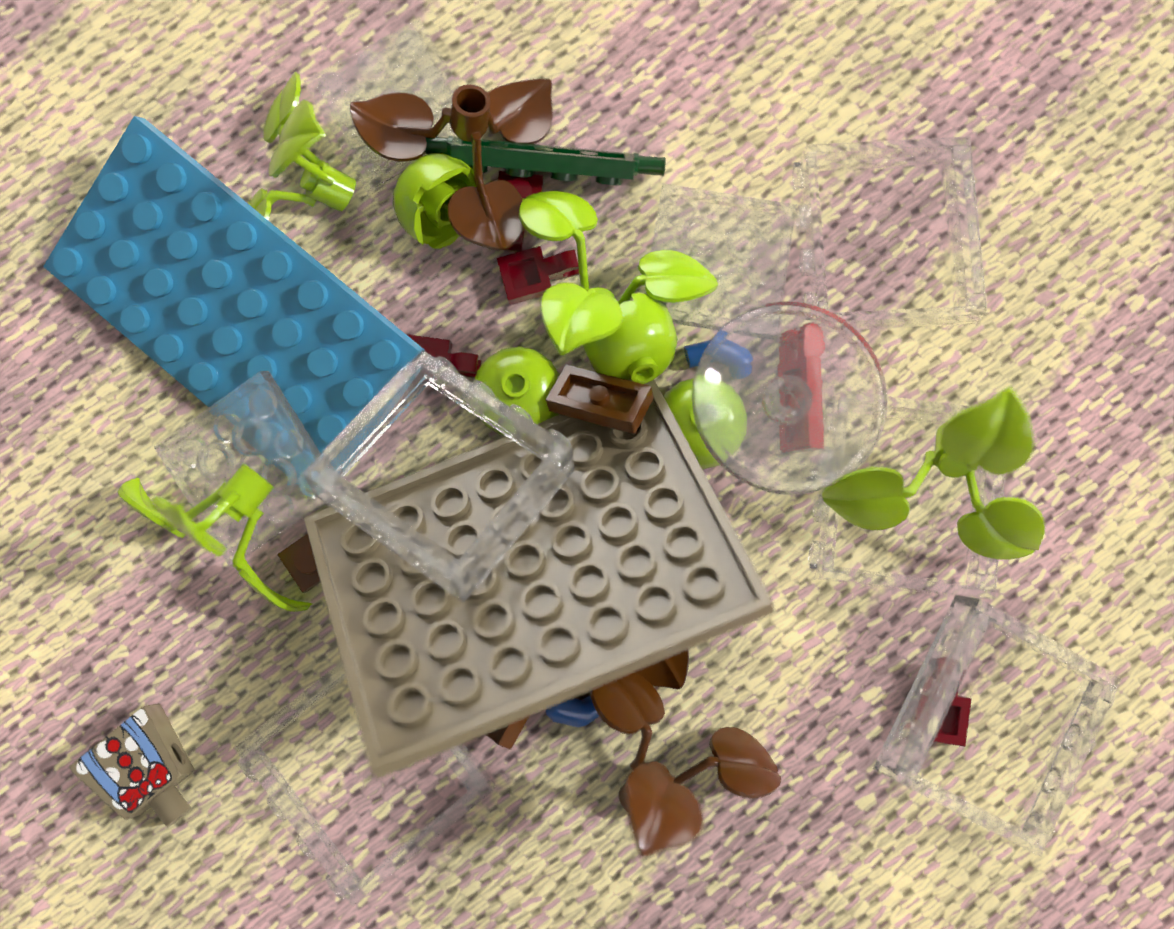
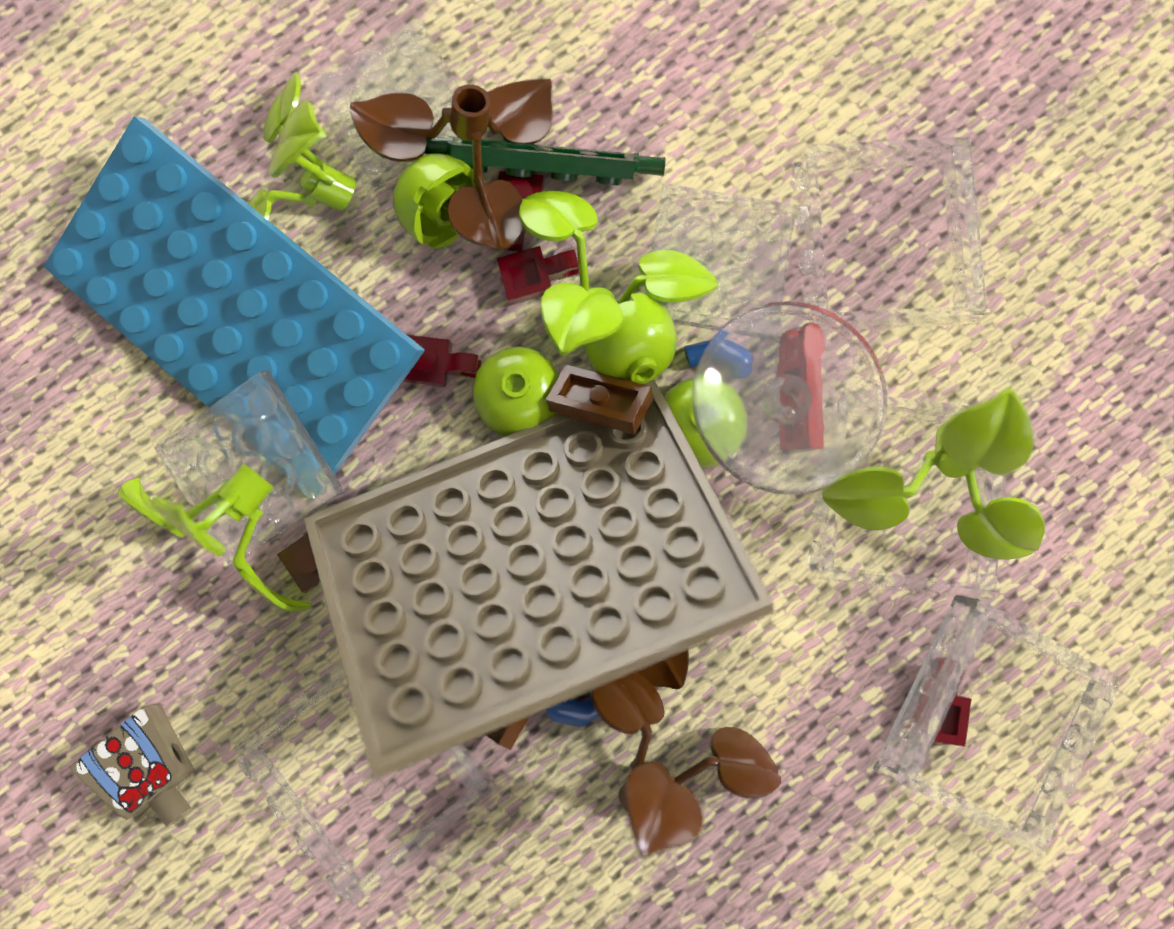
clear window [303,349,575,603] -> none

